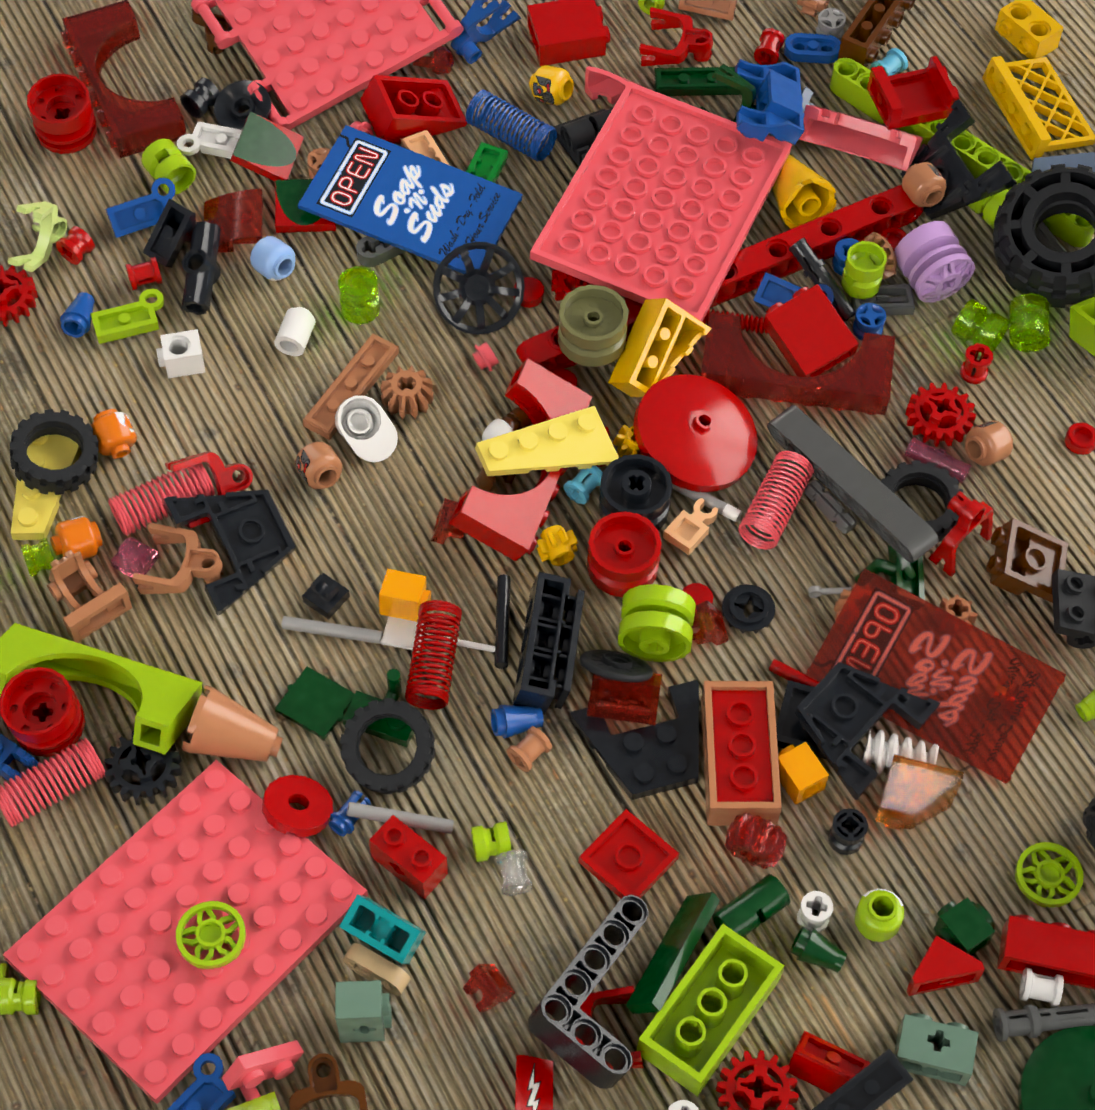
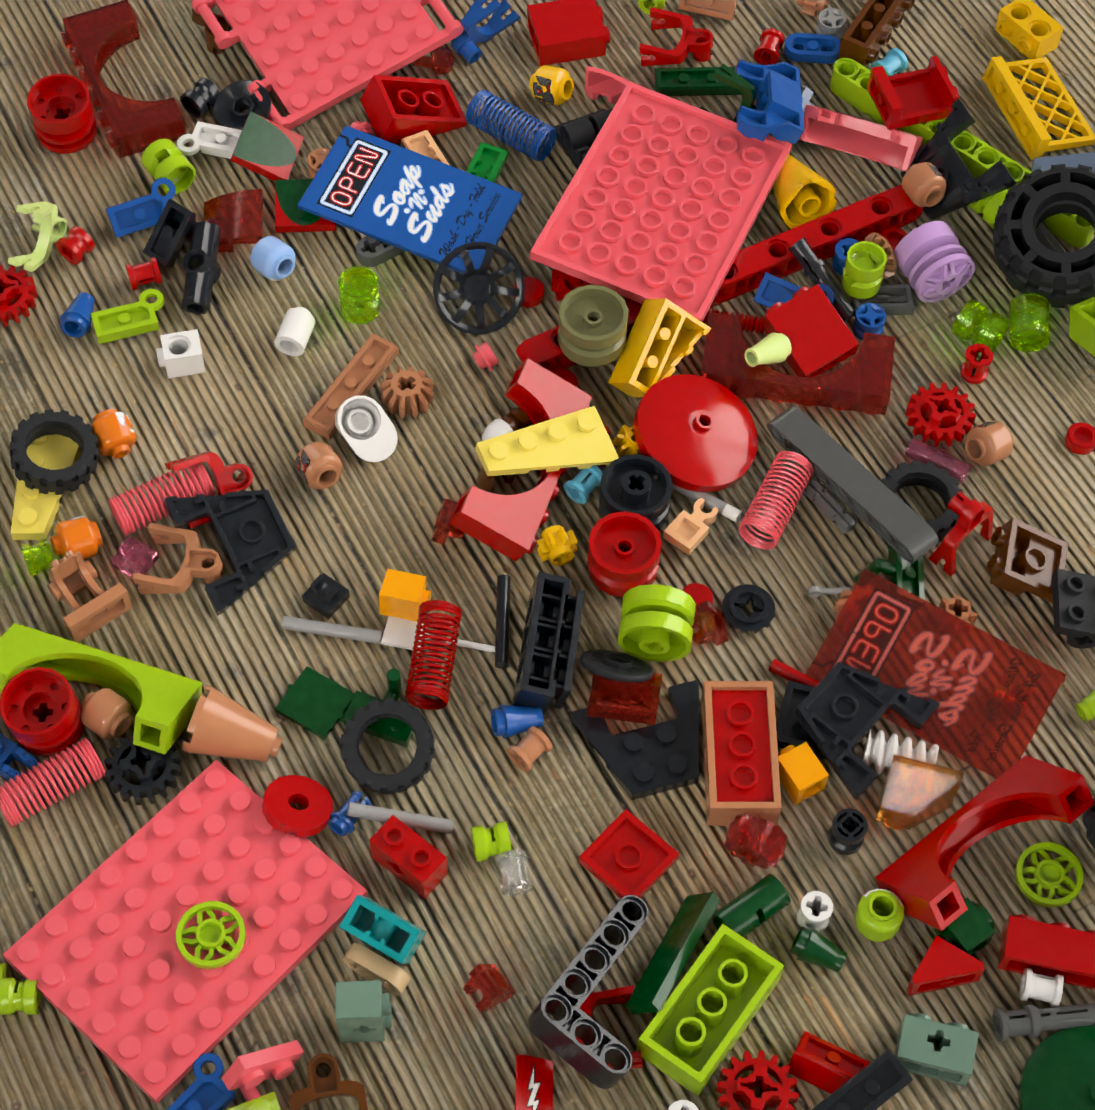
none -> nougat head [81,688,134,740]
none -> yellowish green cone [744,332,791,367]
none -> red arch [875,755,1095,931]

